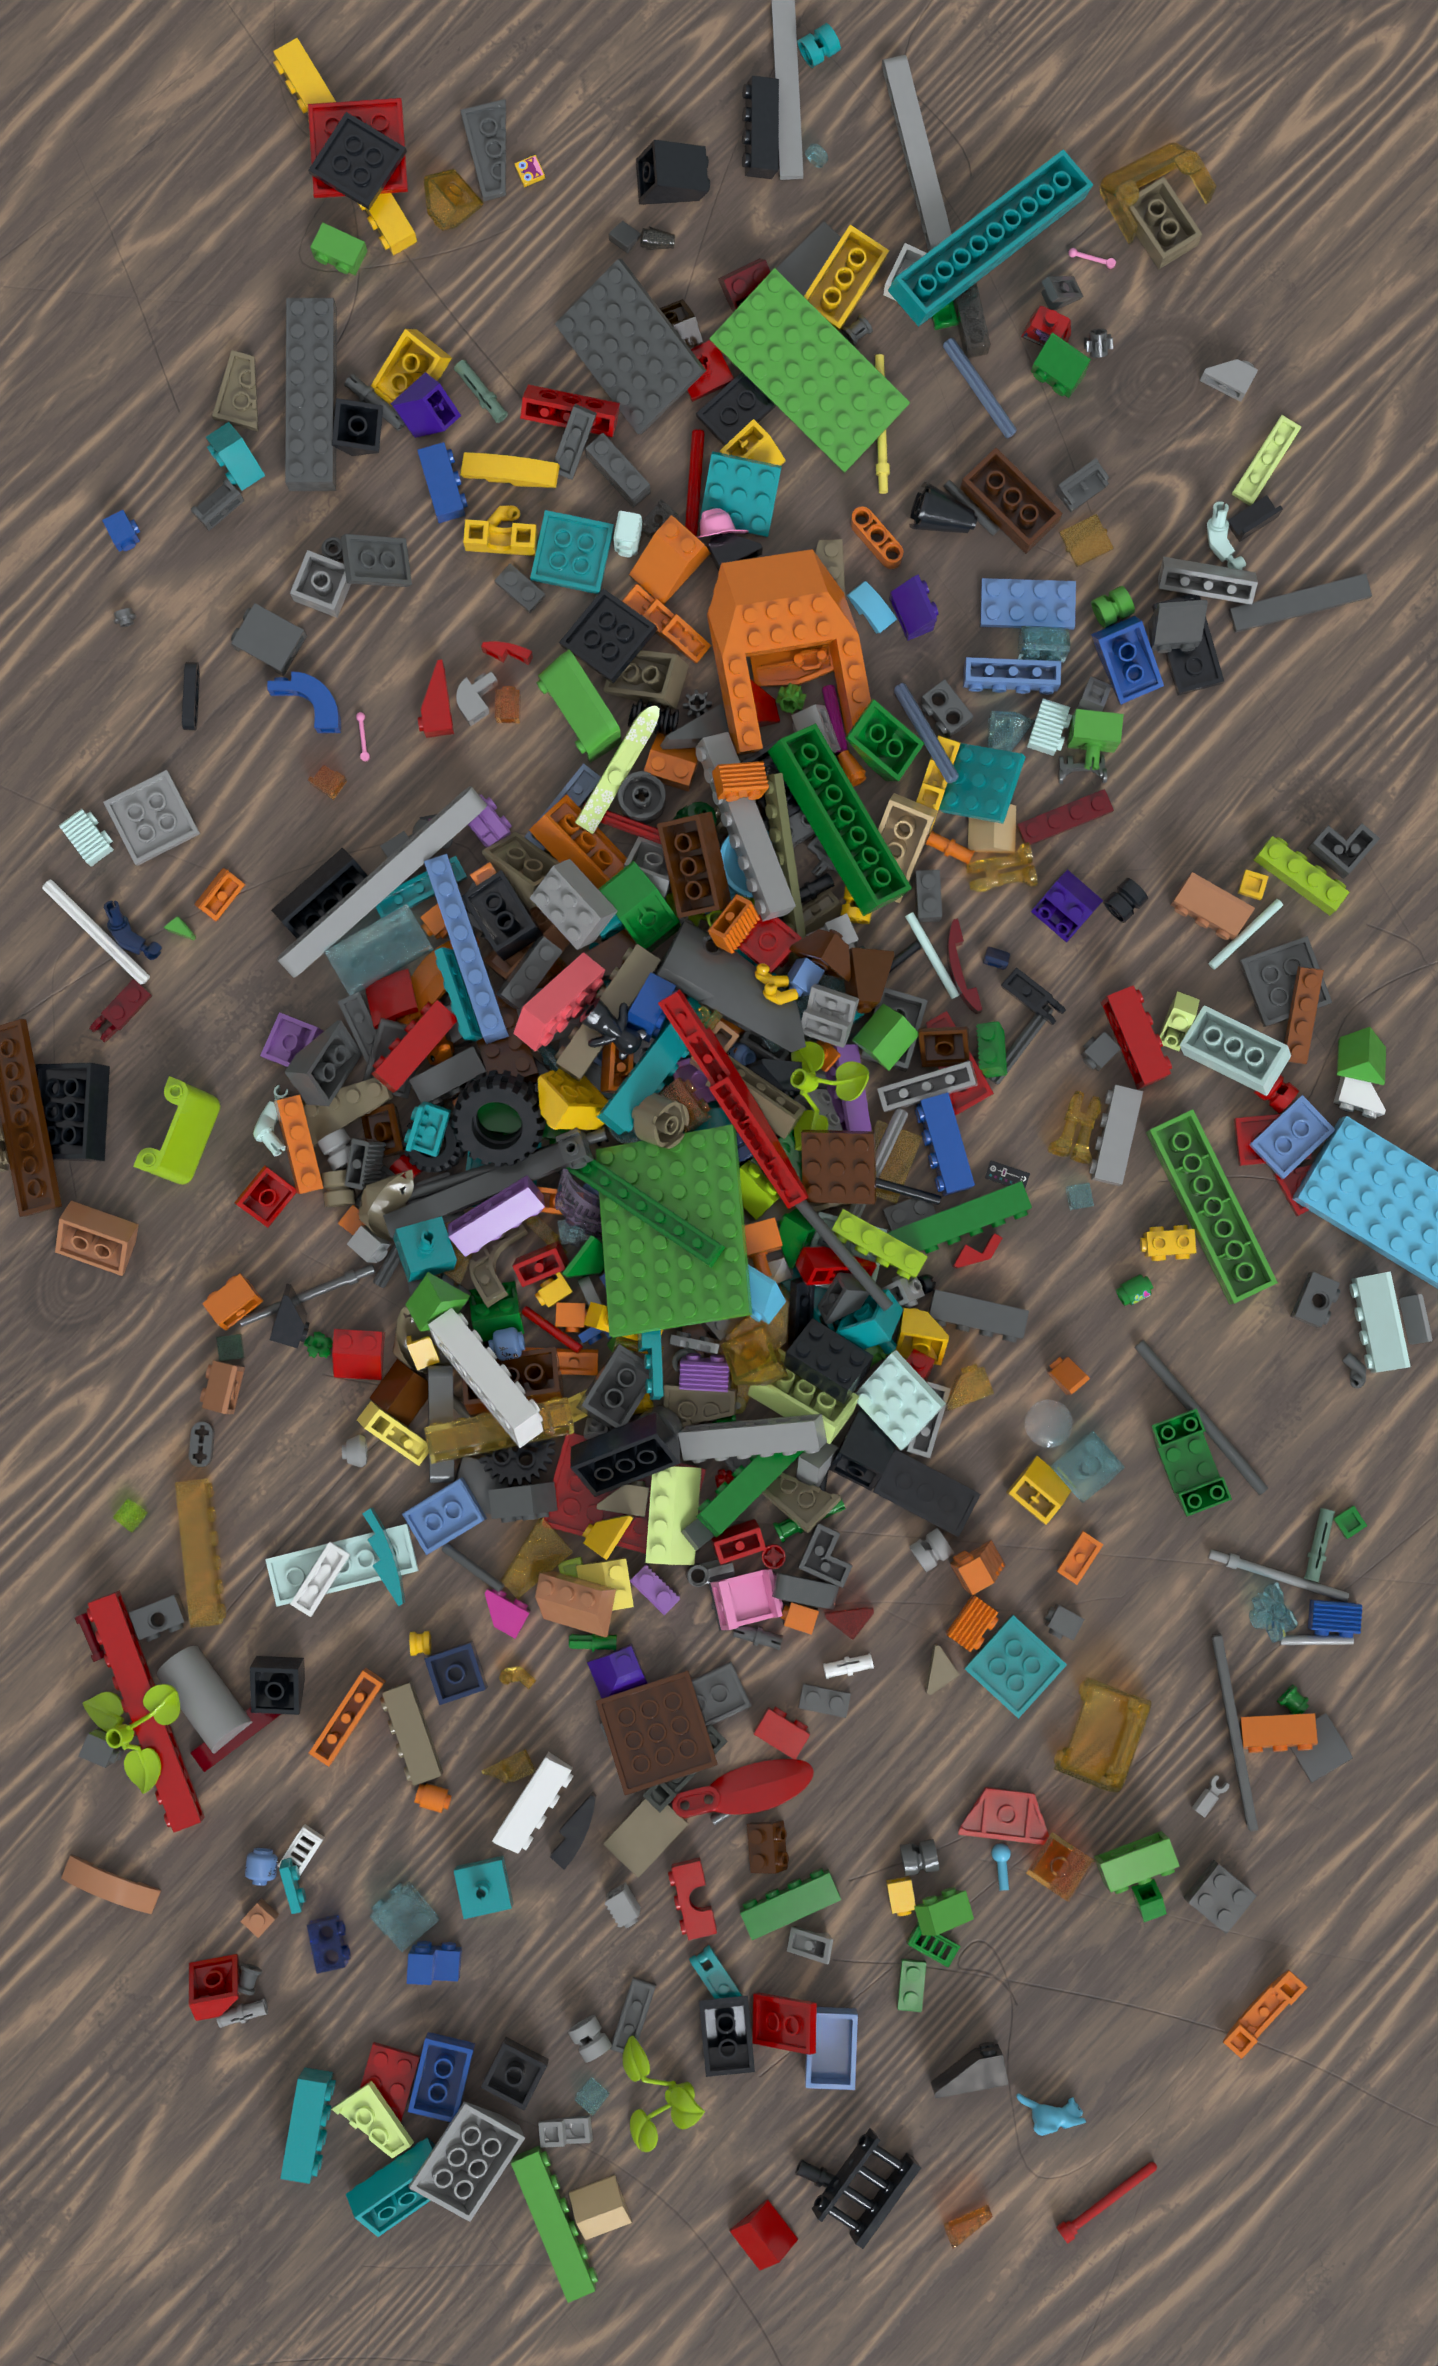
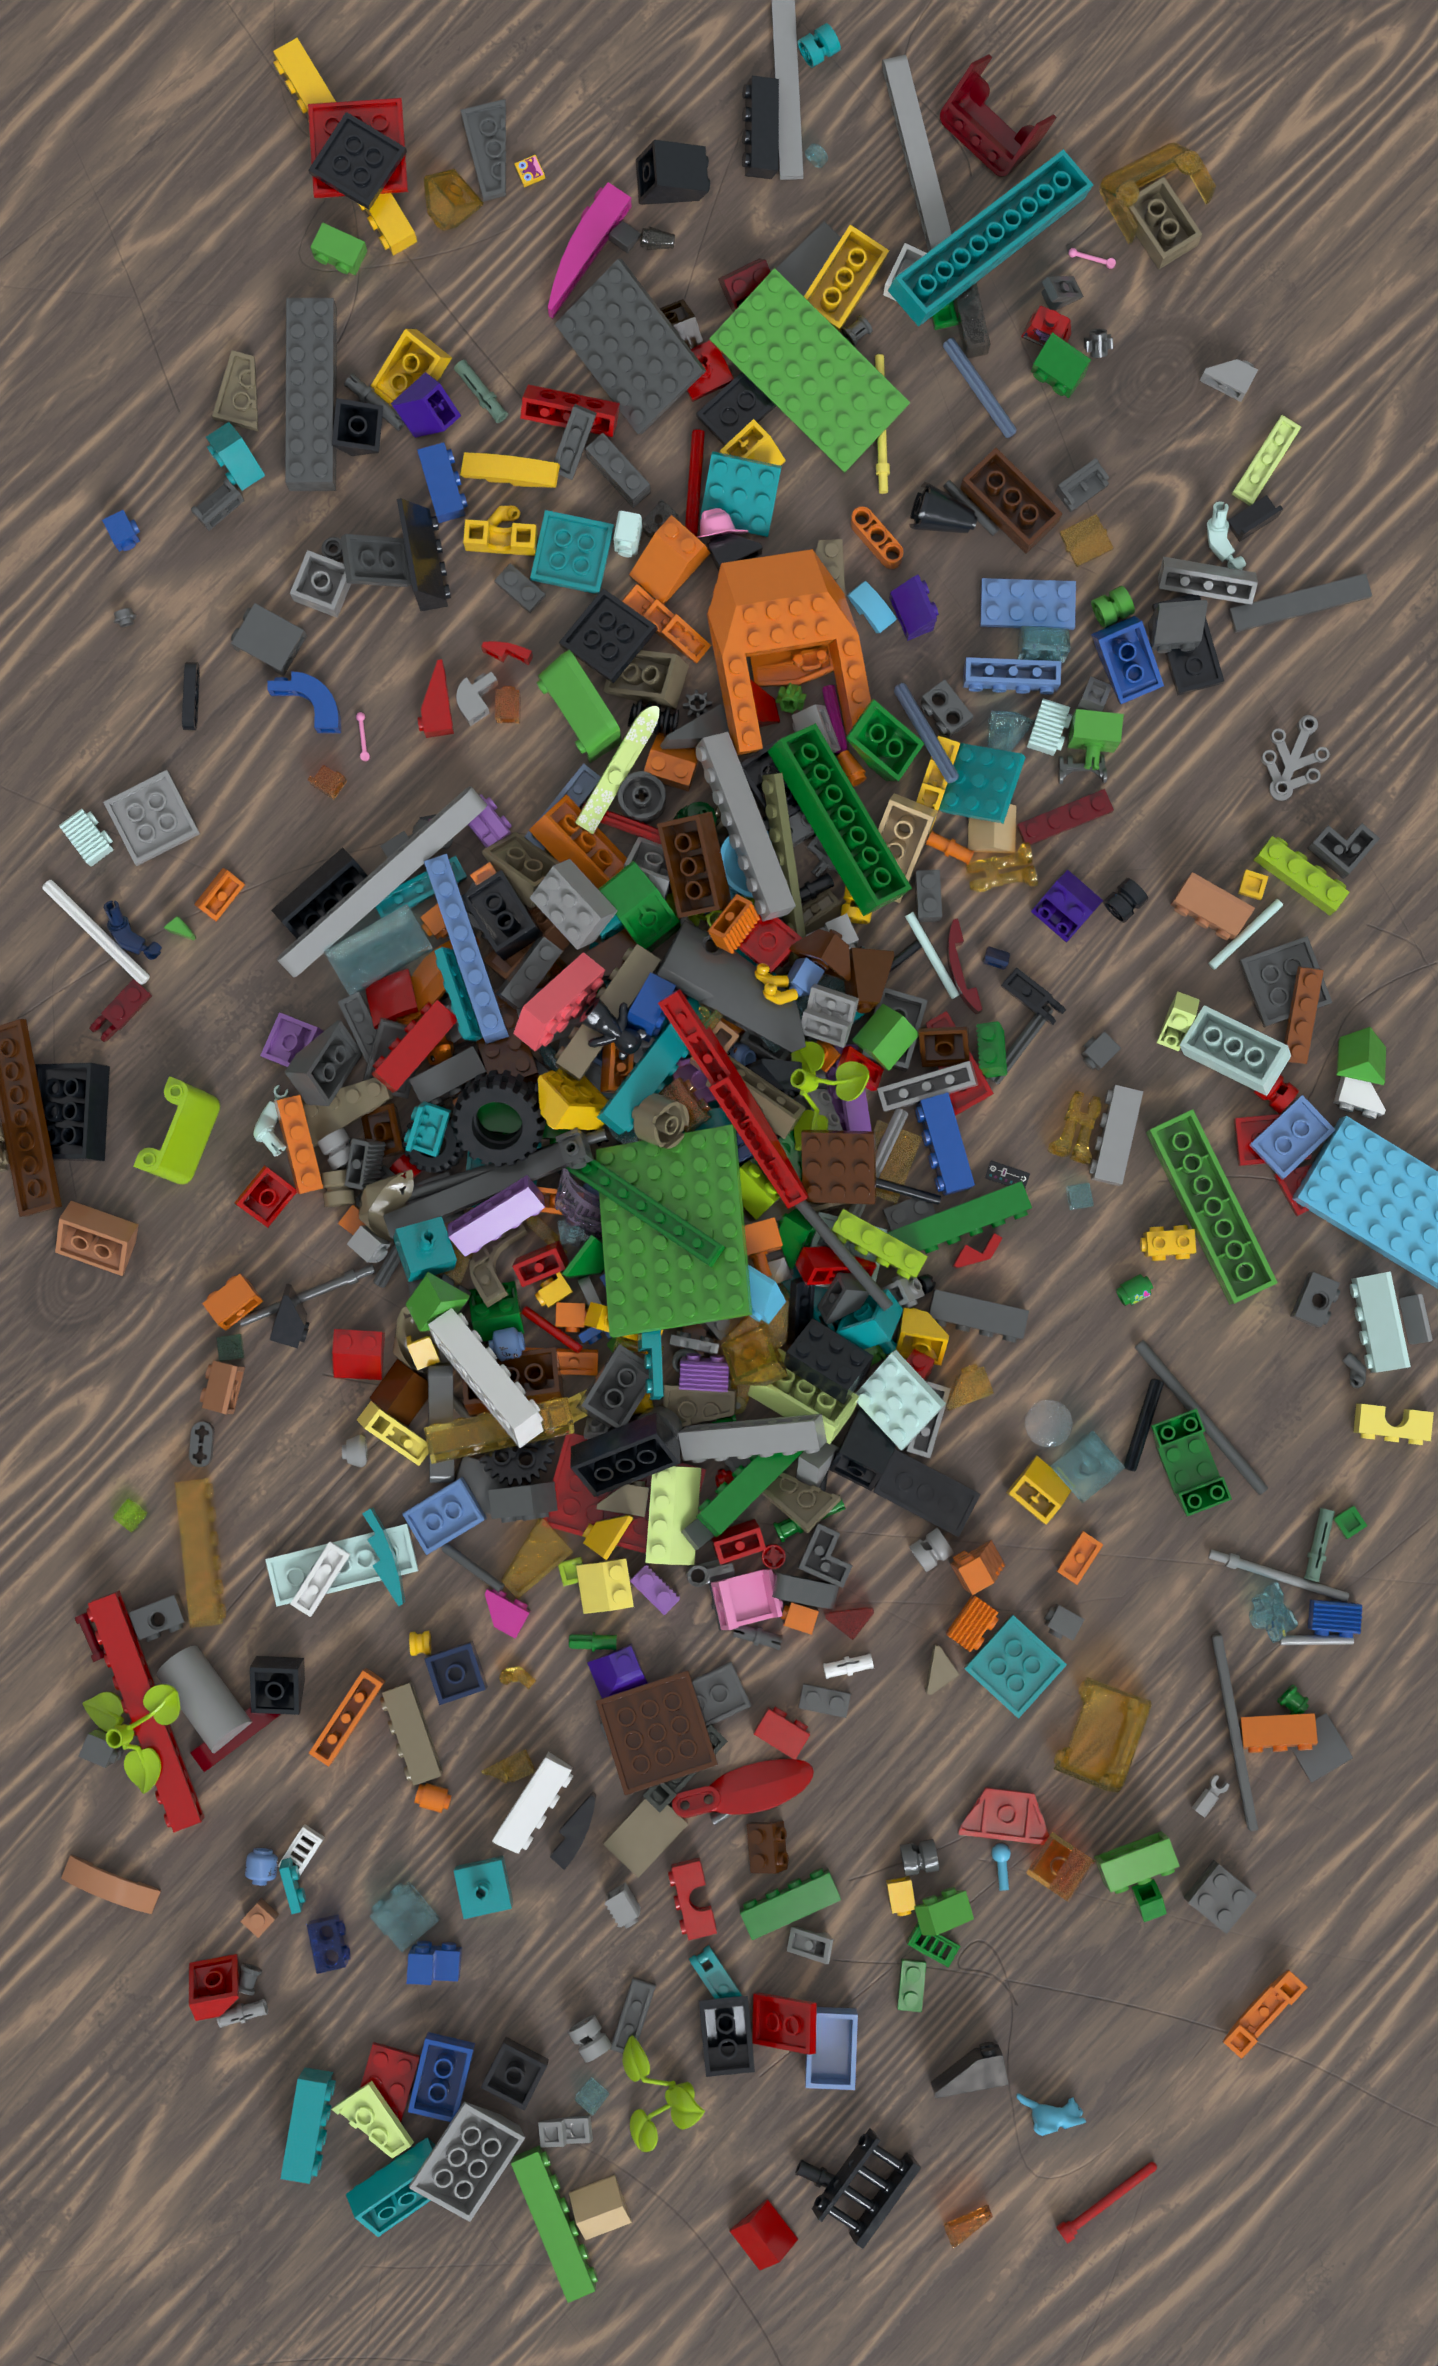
green plant [303,1332,333,1358] -> none
nougat slope [535,1571,616,1637] -> none
orange brick [712,761,769,802] -> none
orange slope [1047,1357,1090,1395] -> none
red brick [1101,985,1172,1090] -> none
none -> black slope [397,498,451,611]
none -> dark pink slope [548,182,632,319]
none -> red plate [837,1046,884,1091]
none -> dark red windscreen [940,54,1057,177]
none -> black axle [1123,1379,1164,1472]
none -> light grey plant [1261,715,1330,801]
none -> light yellow arch [1353,1404,1434,1445]

